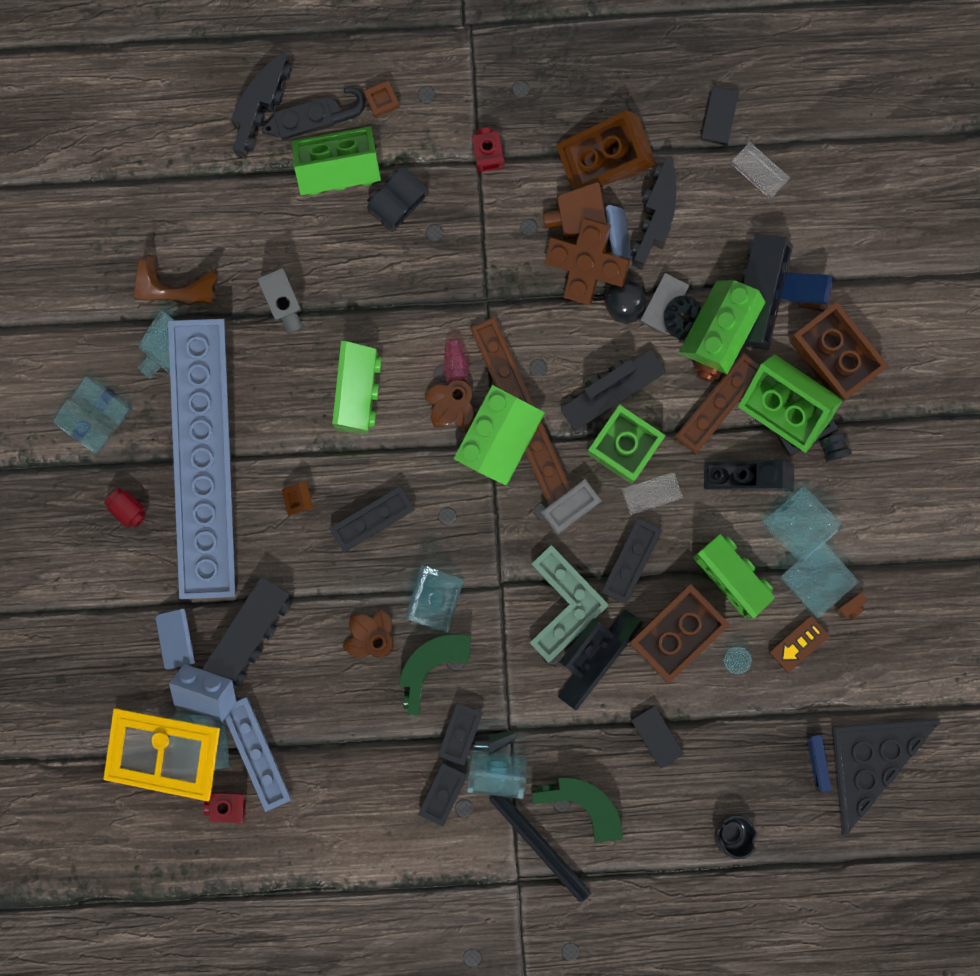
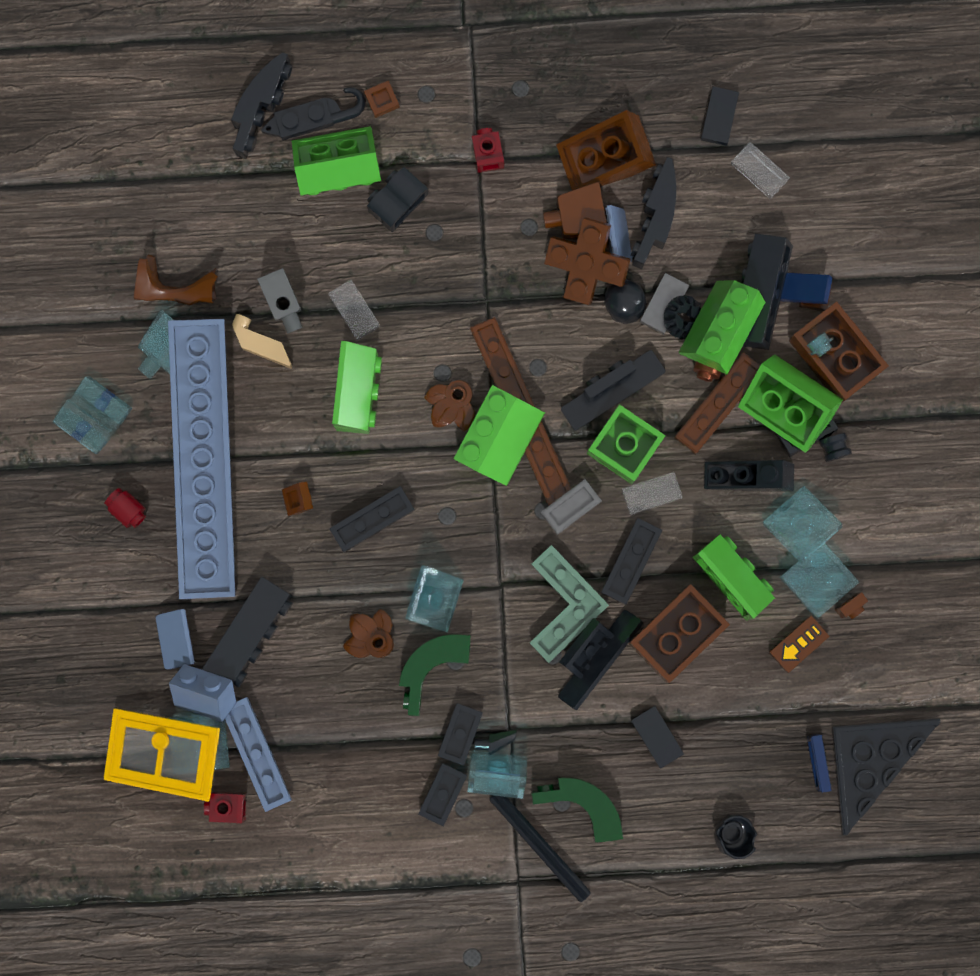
clear pink cone [443,340,470,383] -> none
clear light blue plate [724,647,752,674] -> none
none -> tan piece [232,314,292,369]
none -> clear tile [328,280,380,341]
none -> clear light blue plate [807,332,833,357]

